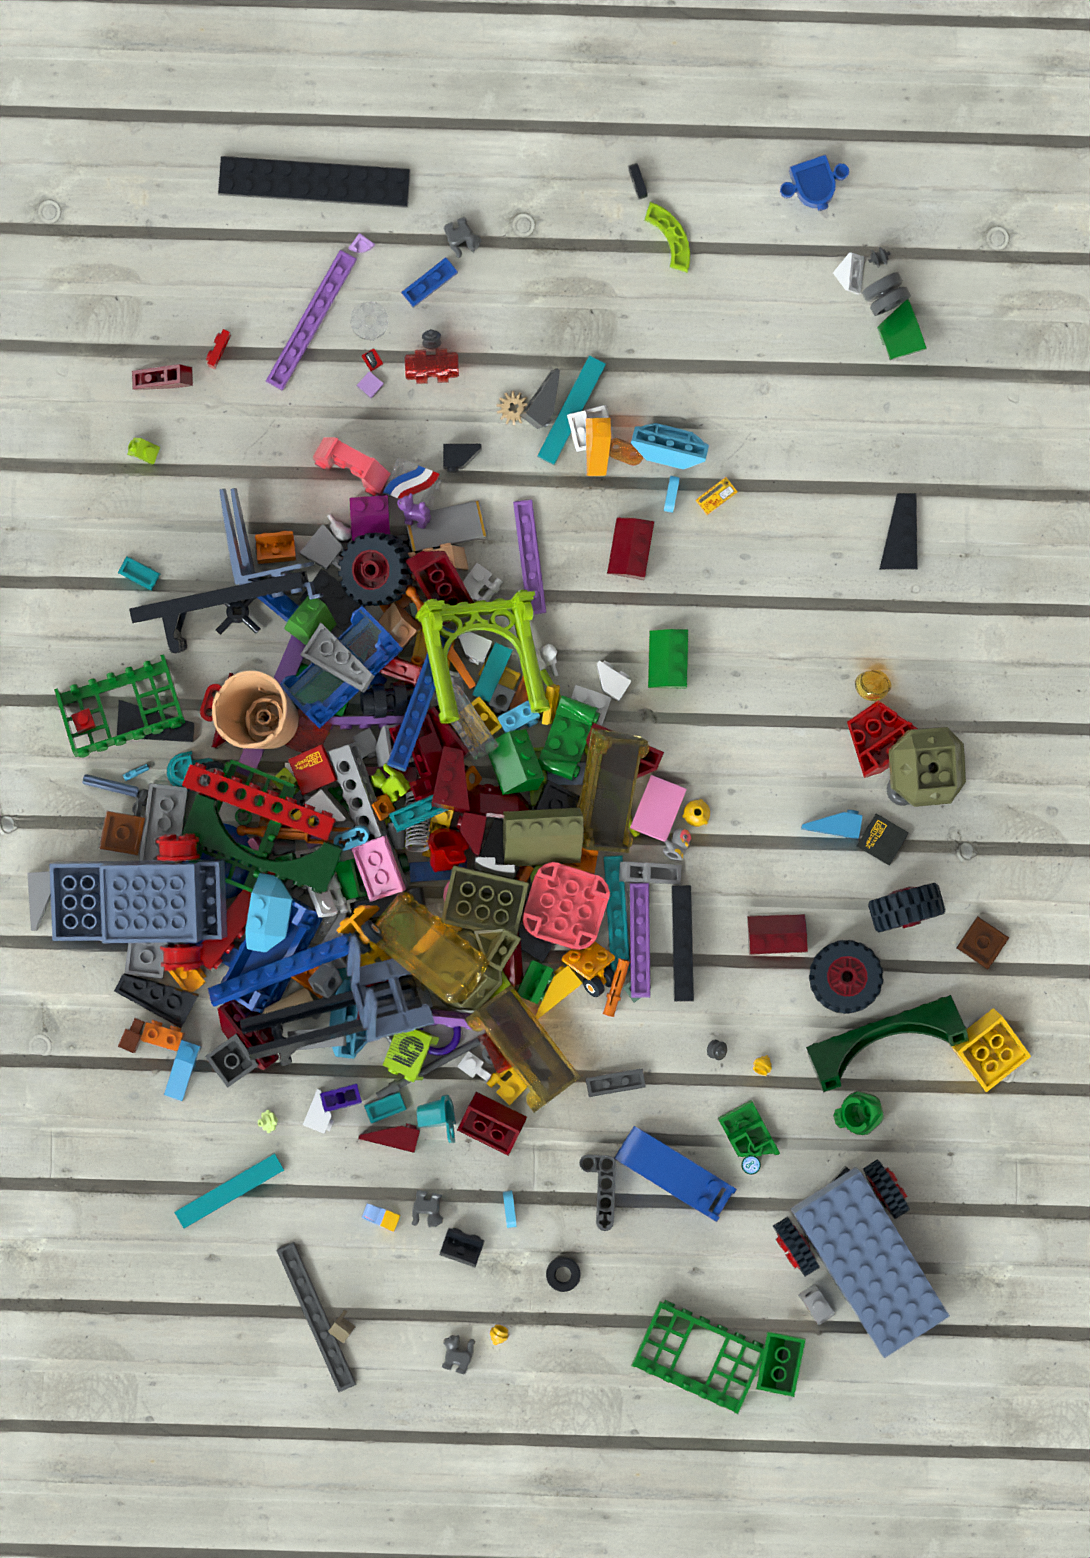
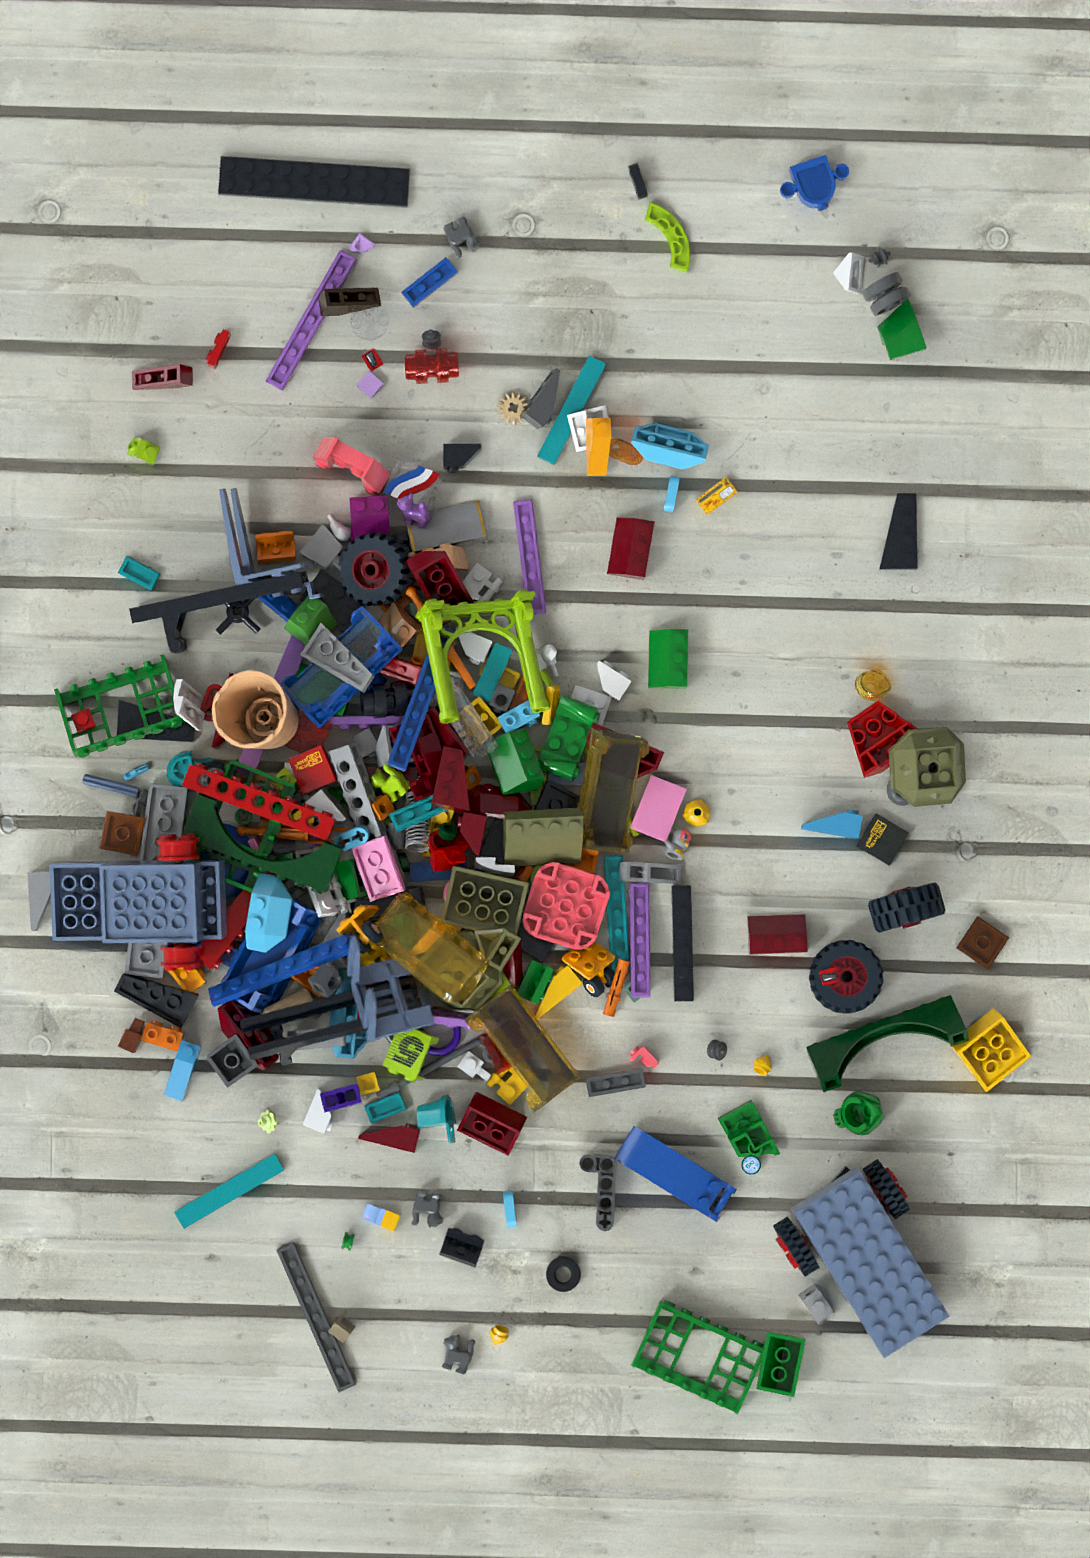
none -> white slope [173,679,205,731]
none -> dark brown slope [318,287,381,316]
none -> green bush [341,1232,355,1251]
none -> yellow plate [356,1072,380,1096]
none -> dark green tile [438,822,458,841]
none -> coral bracket [629,1046,659,1068]
none -> sticker [819,967,841,986]

